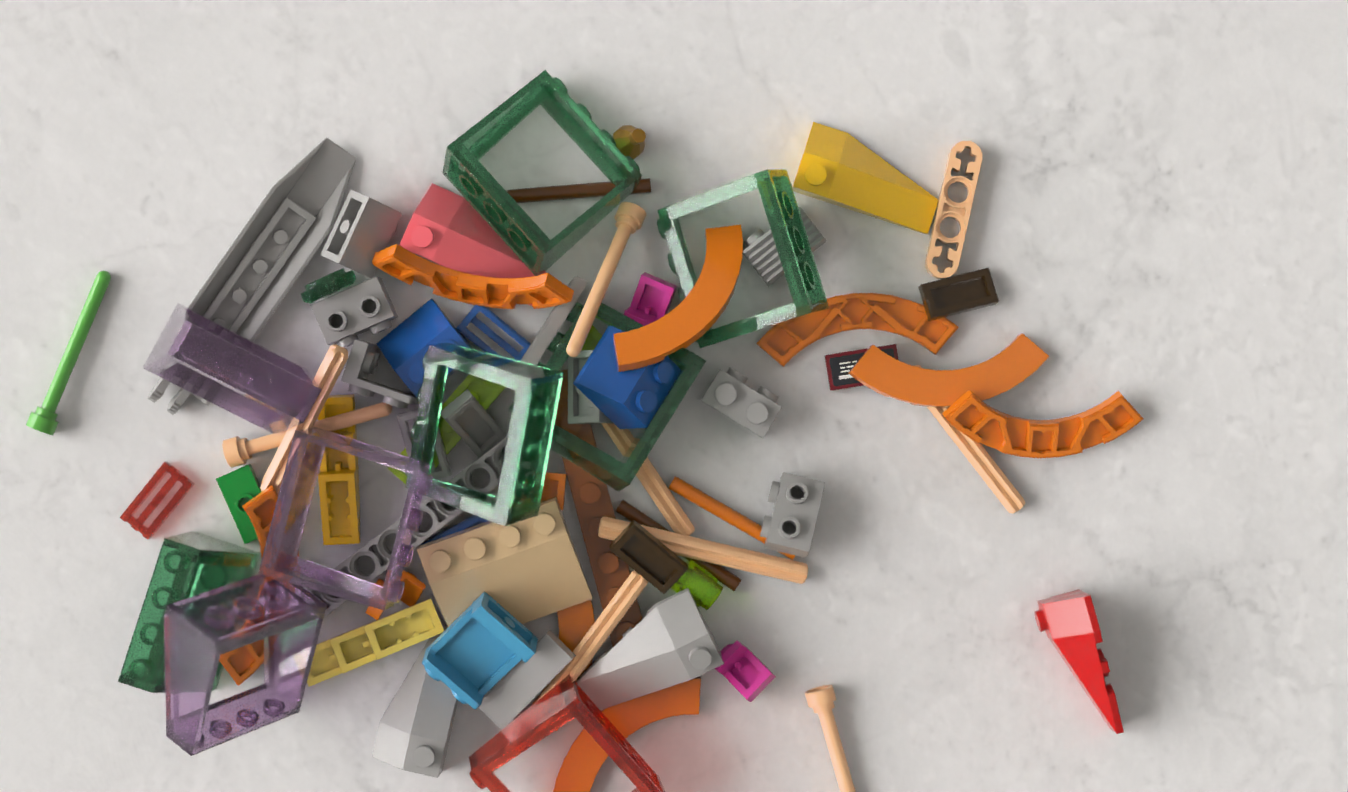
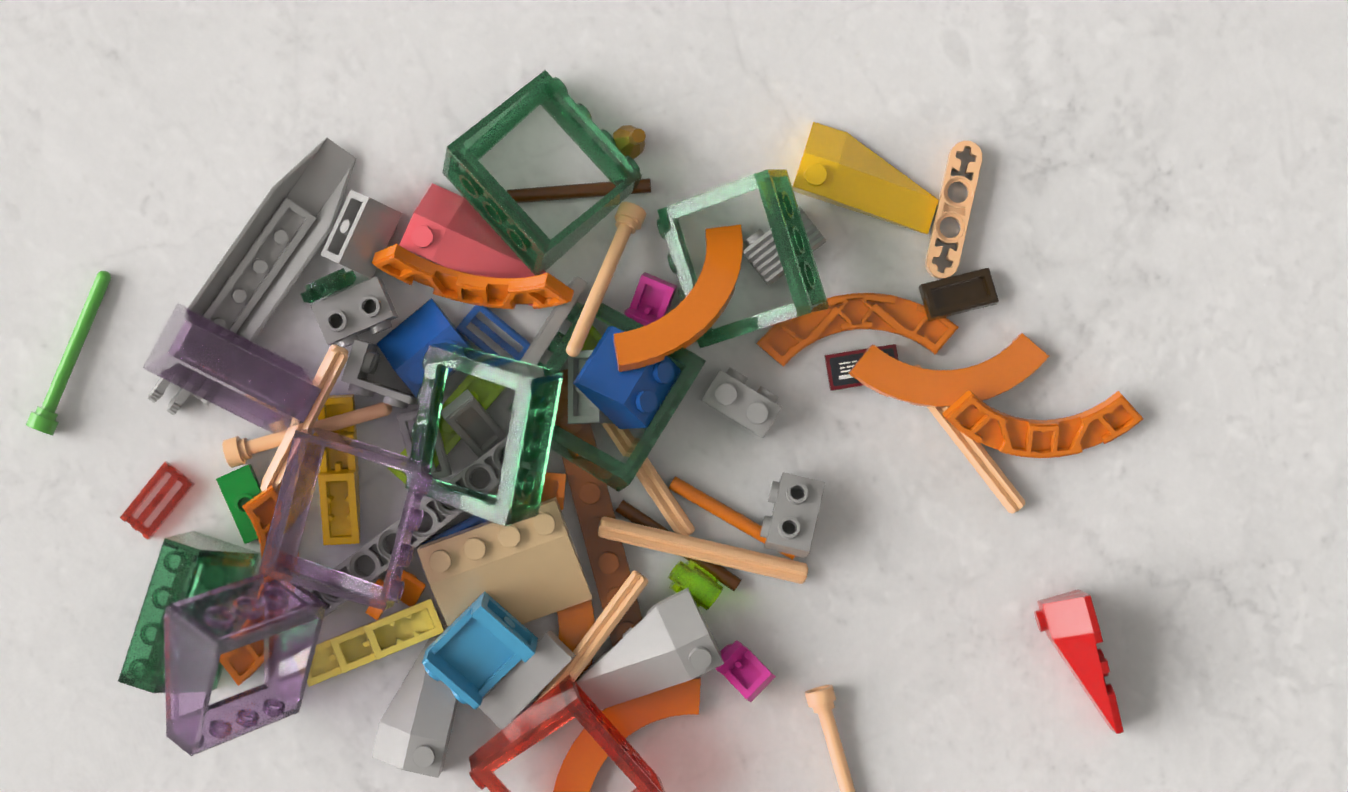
dark brown tile [609,520,688,594] -> none

